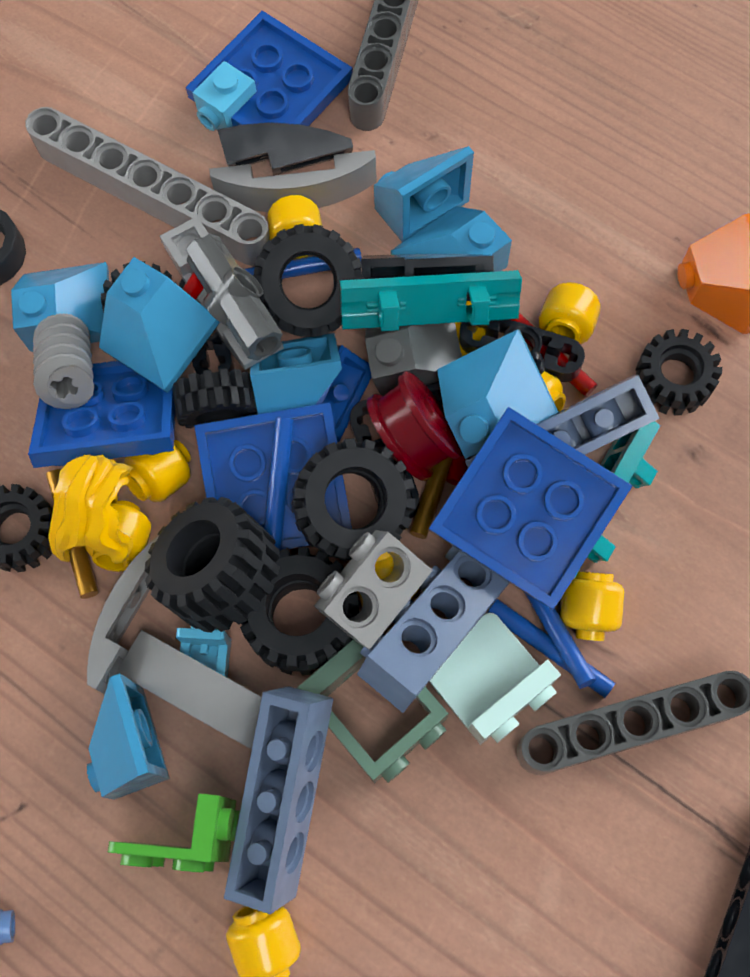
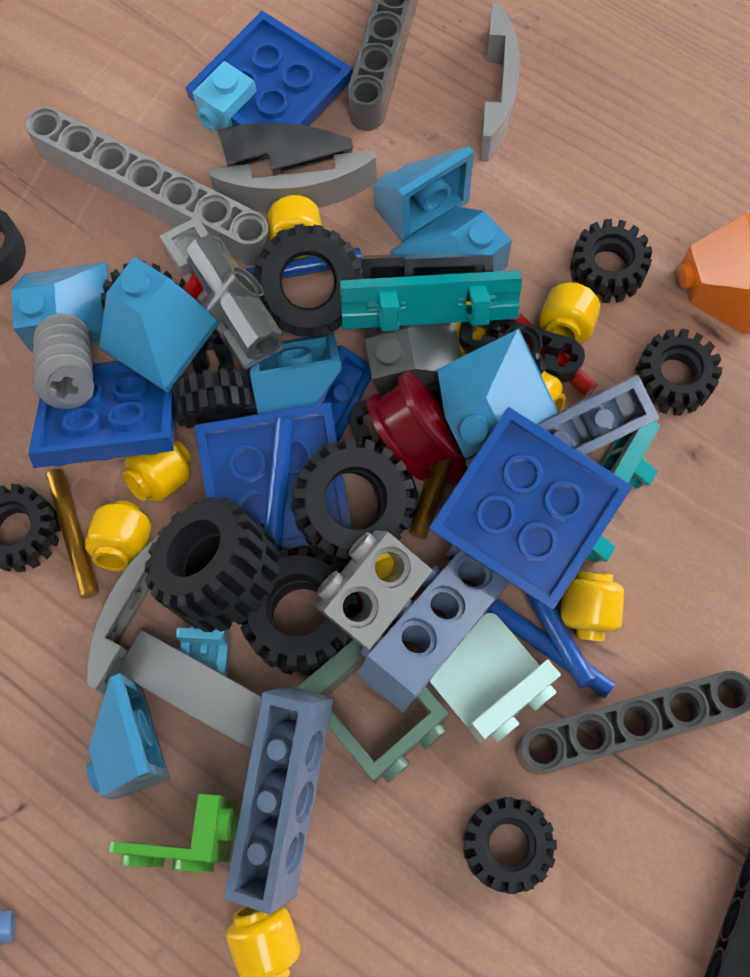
yellow hair [48,454,133,564] -> none
none -> black tyre [463,797,557,894]
none -> light grey slope [480,3,520,162]
none -> black tyre [570,219,652,303]

